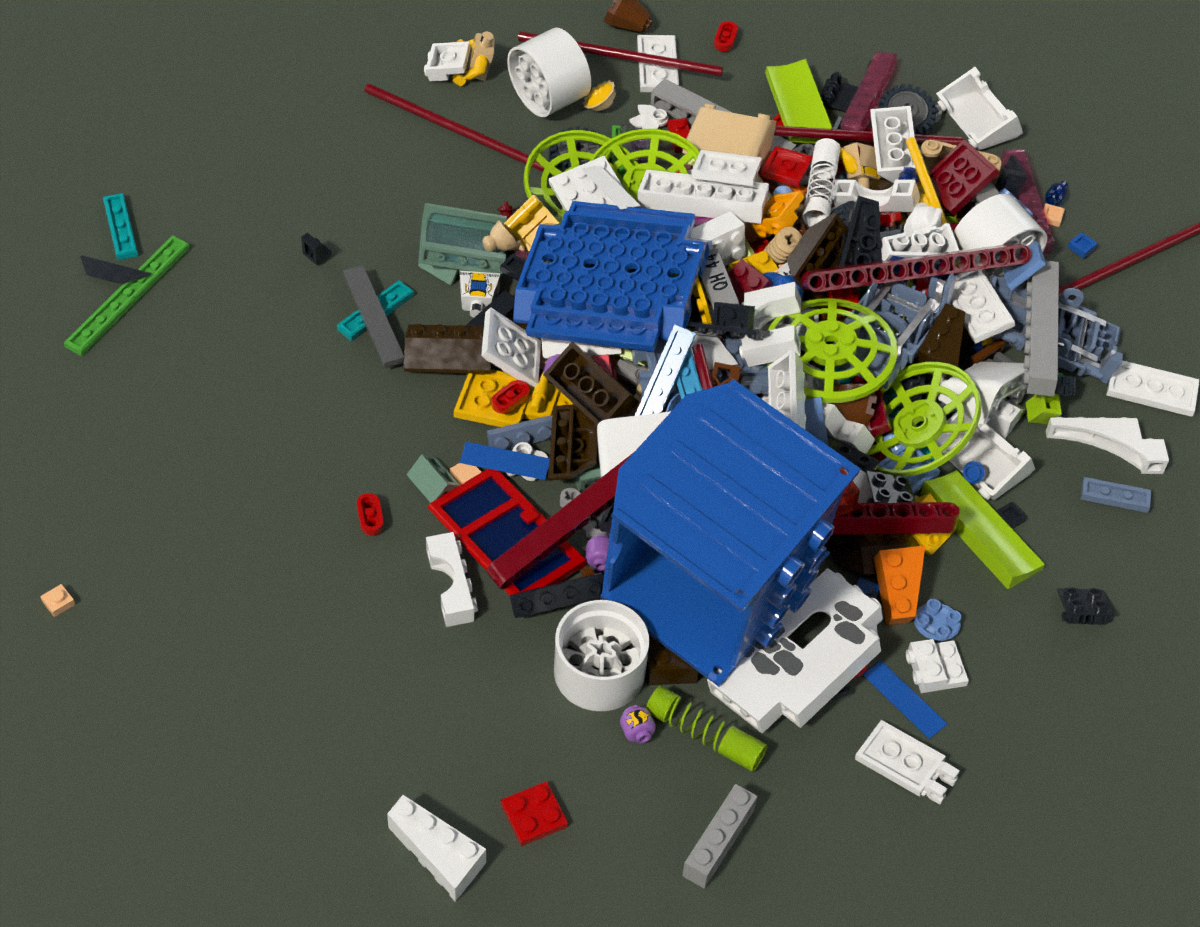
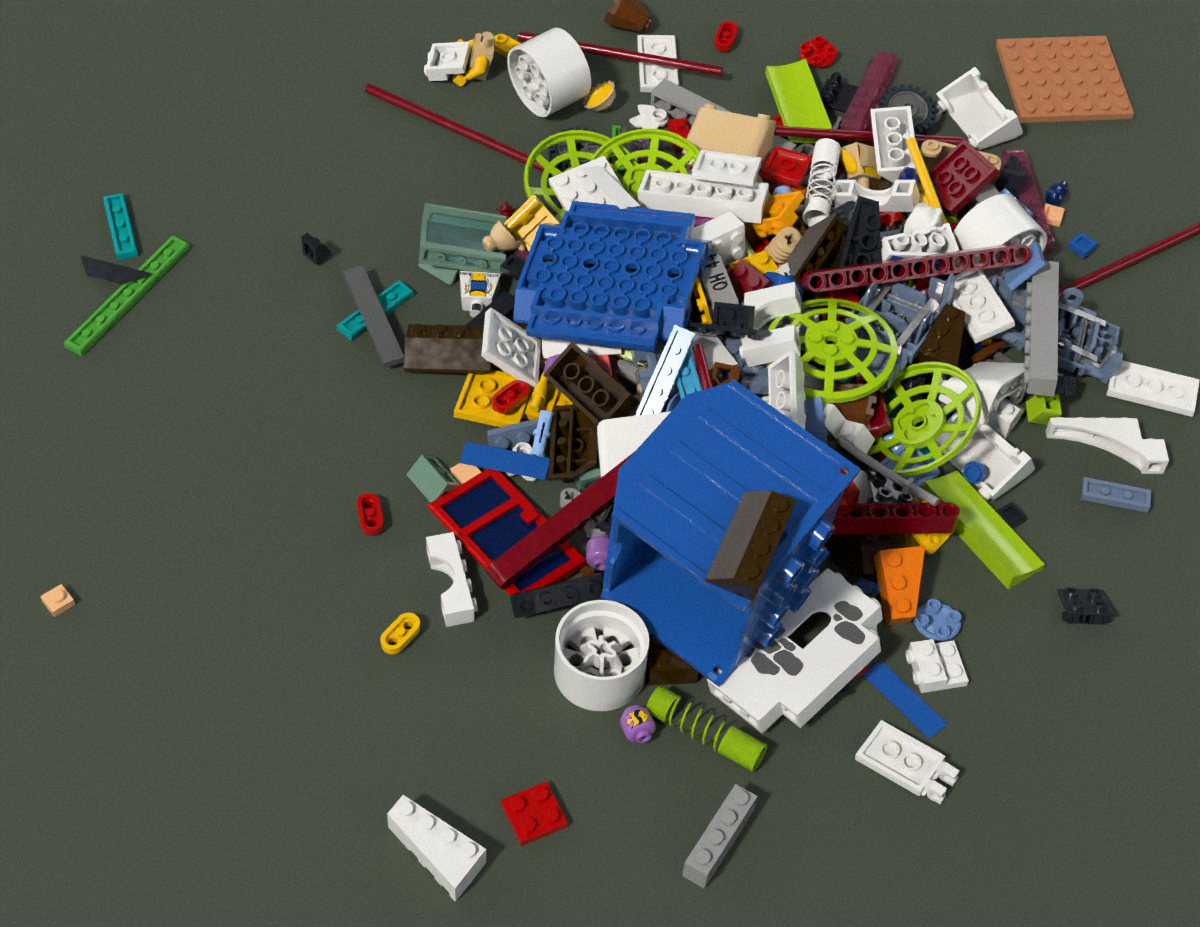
none -> yellow plate [380,613,420,654]
none -> yellow plate [494,34,521,58]
none -> light blue pin [531,410,554,457]
none -> dark brown slope [705,490,796,601]
none -> red dish [799,36,837,67]
none -> light grey sword [837,436,940,506]
none -> nougat plate [996,36,1134,123]

